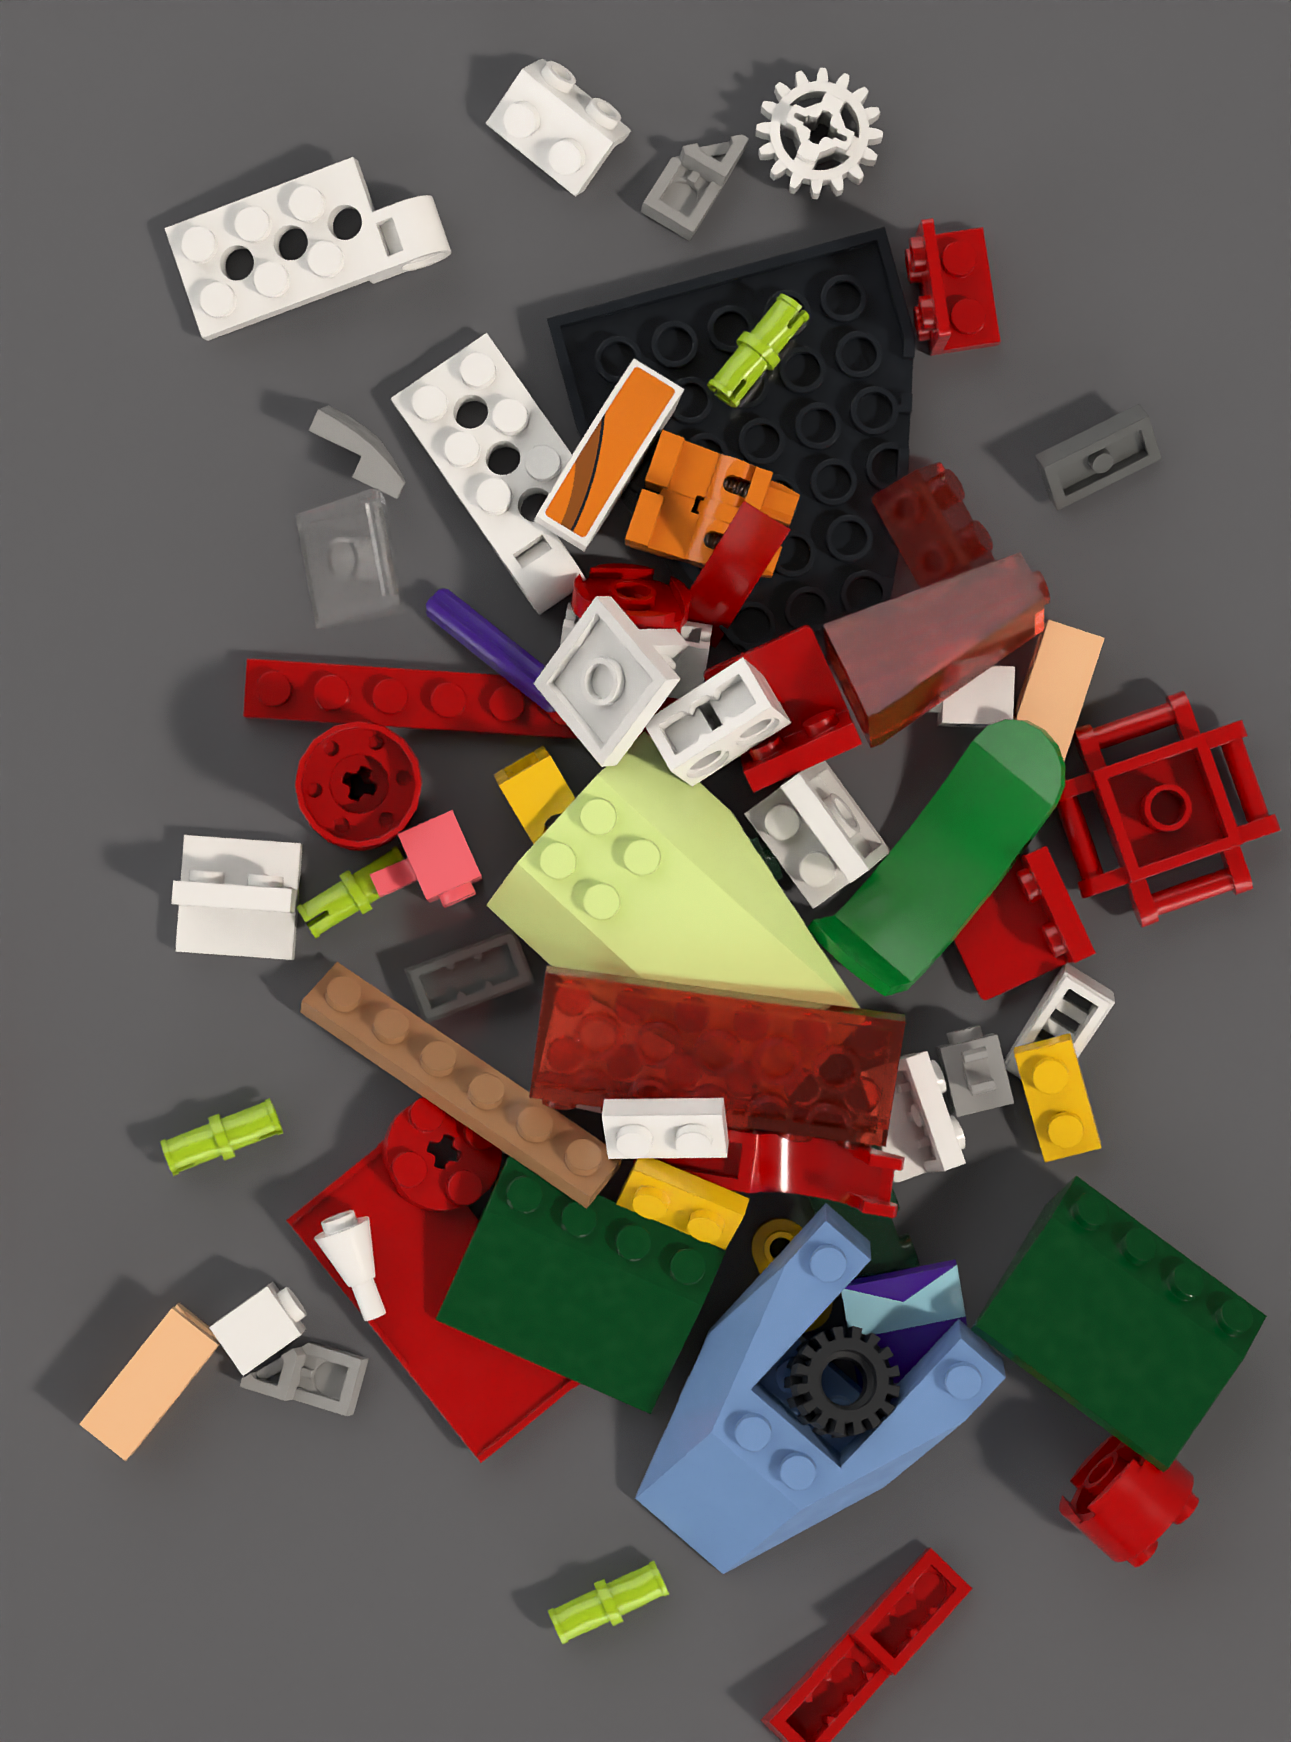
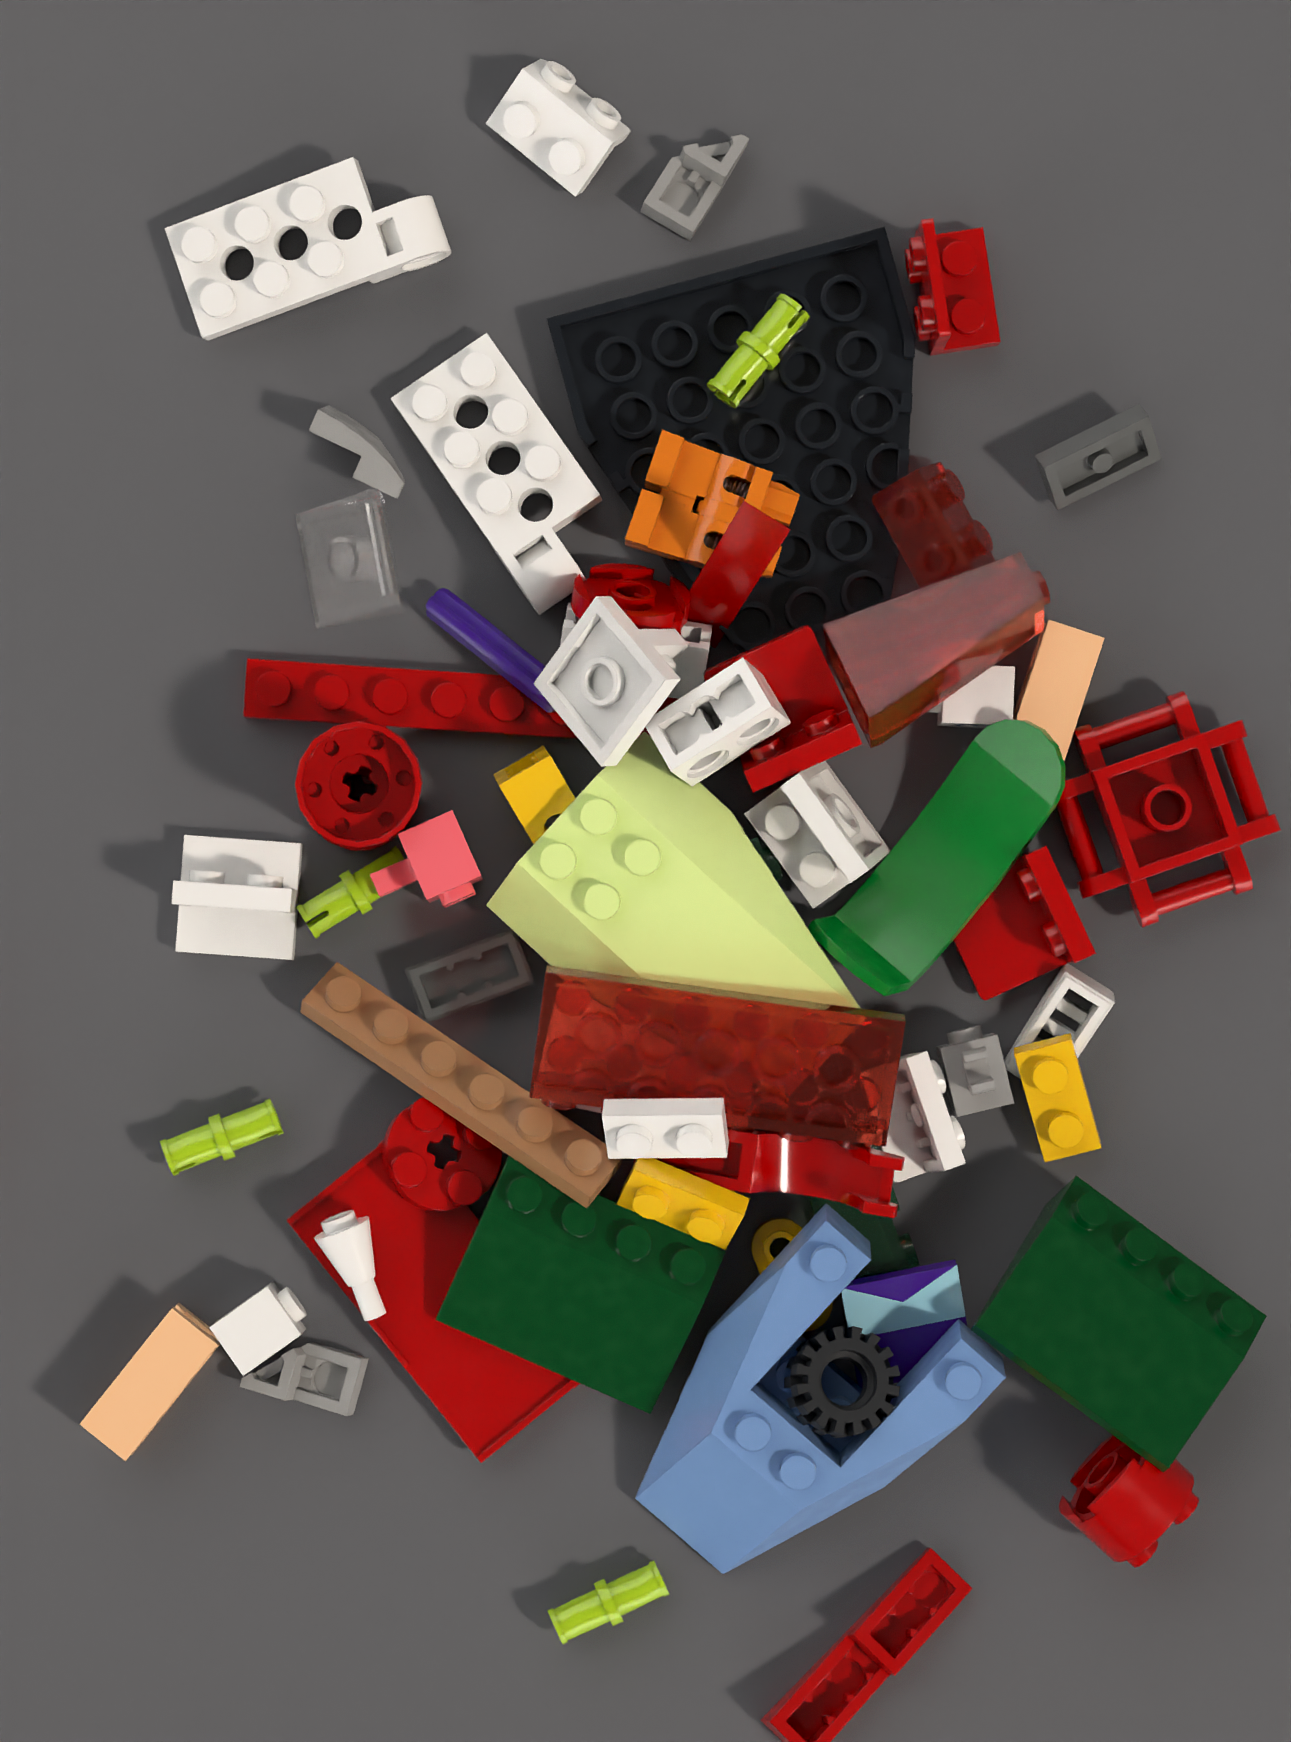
slope [534,359,684,552] -> none
white gear [755,68,883,199] -> none

